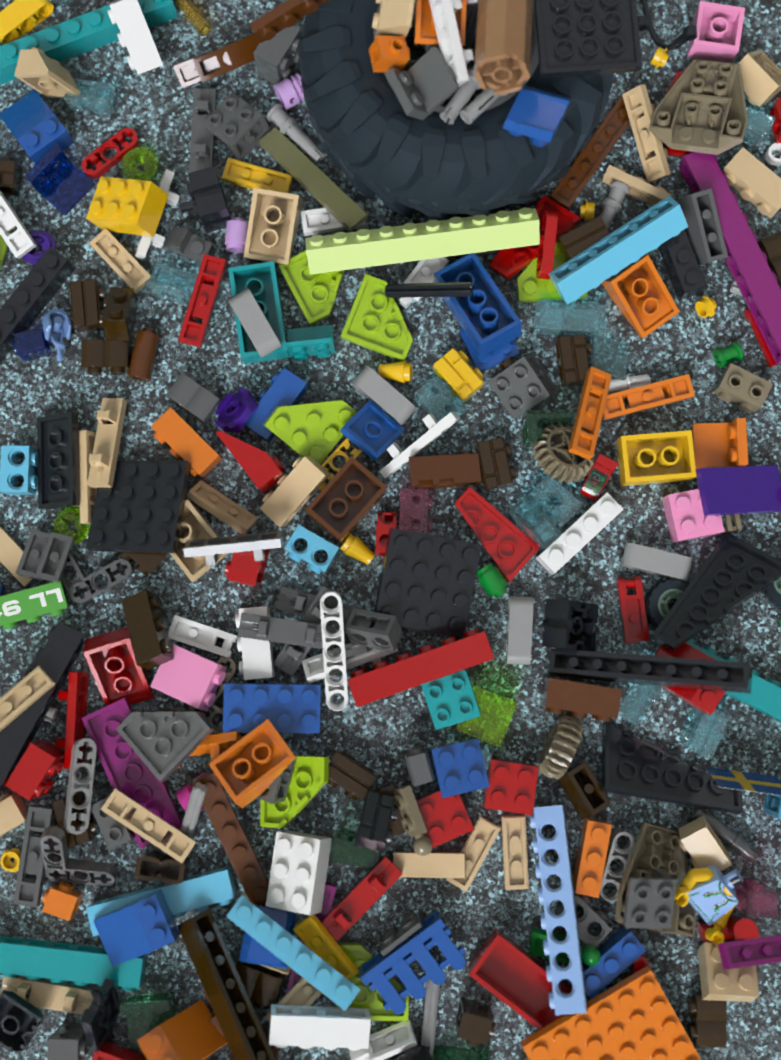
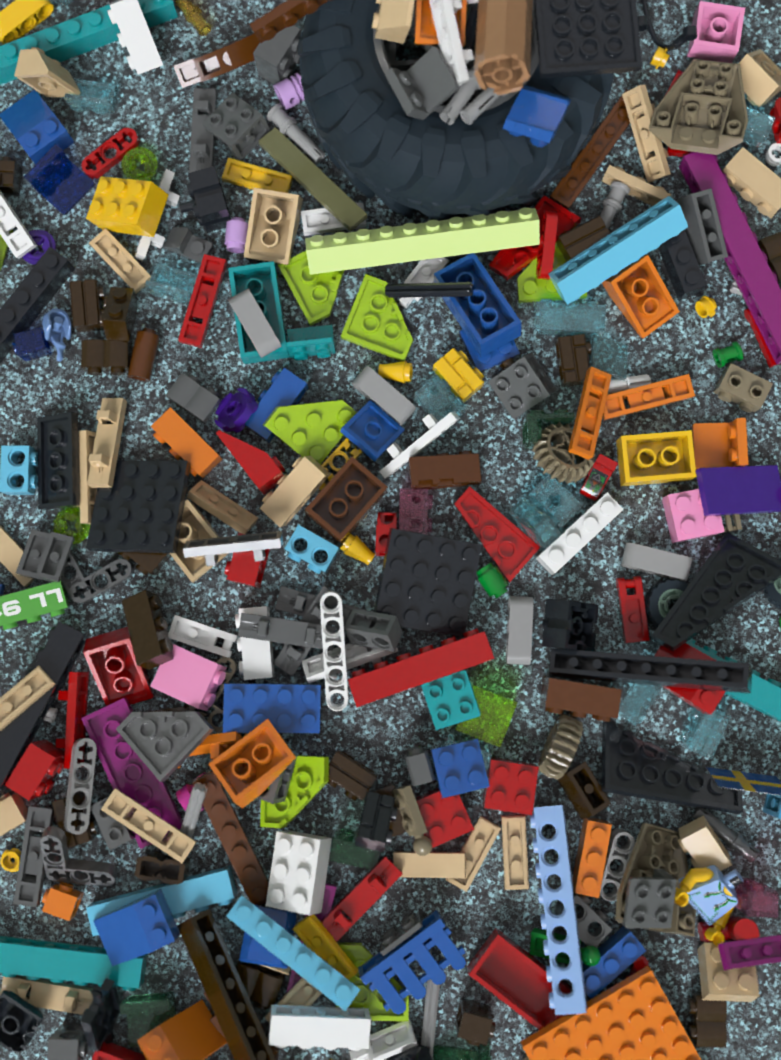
orange brick [369,35,410,72] -> none
dark brown brick [475,438,516,491] -> none
yellow plate [580,200,595,223] -> none

